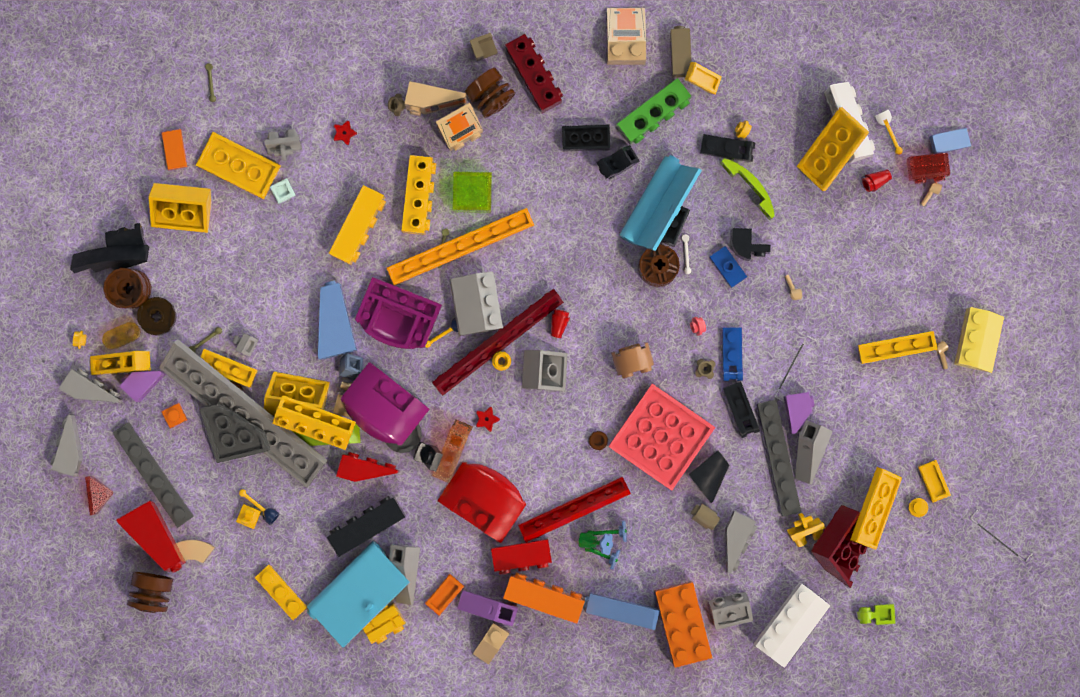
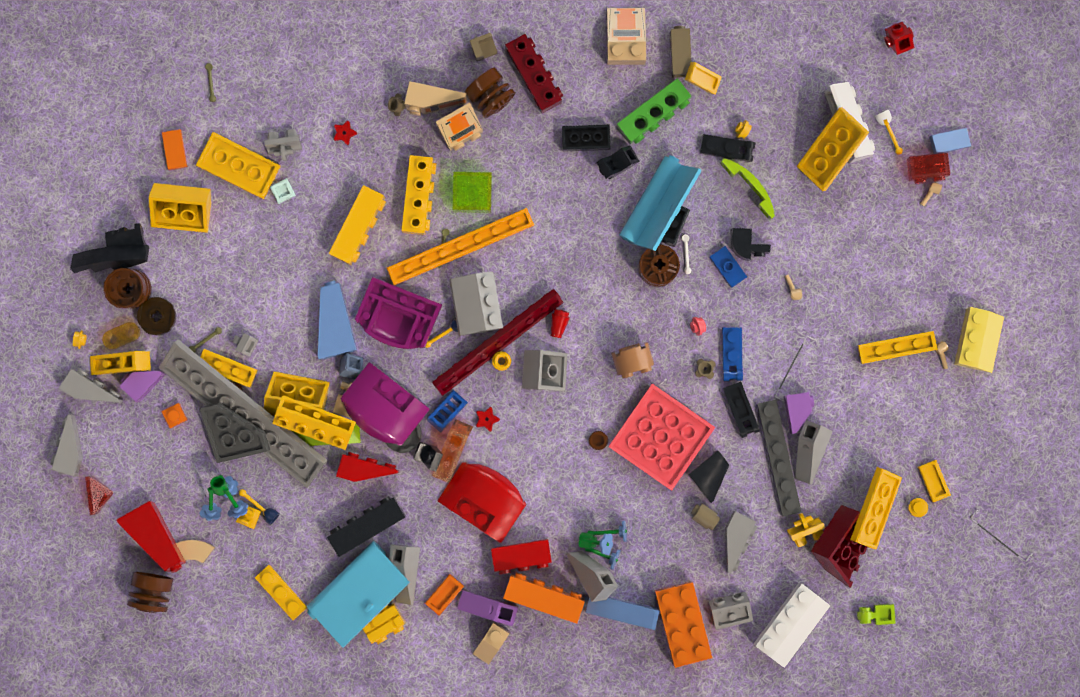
dark grey plate [112,422,194,528] -> none
red plate [518,477,631,543] -> none
red cone [862,169,892,192] -> none
none -> plant [199,475,249,521]
none -> blue slope [427,390,468,433]
none -> light grey slope [566,551,618,602]
none -> red brick [884,22,915,55]

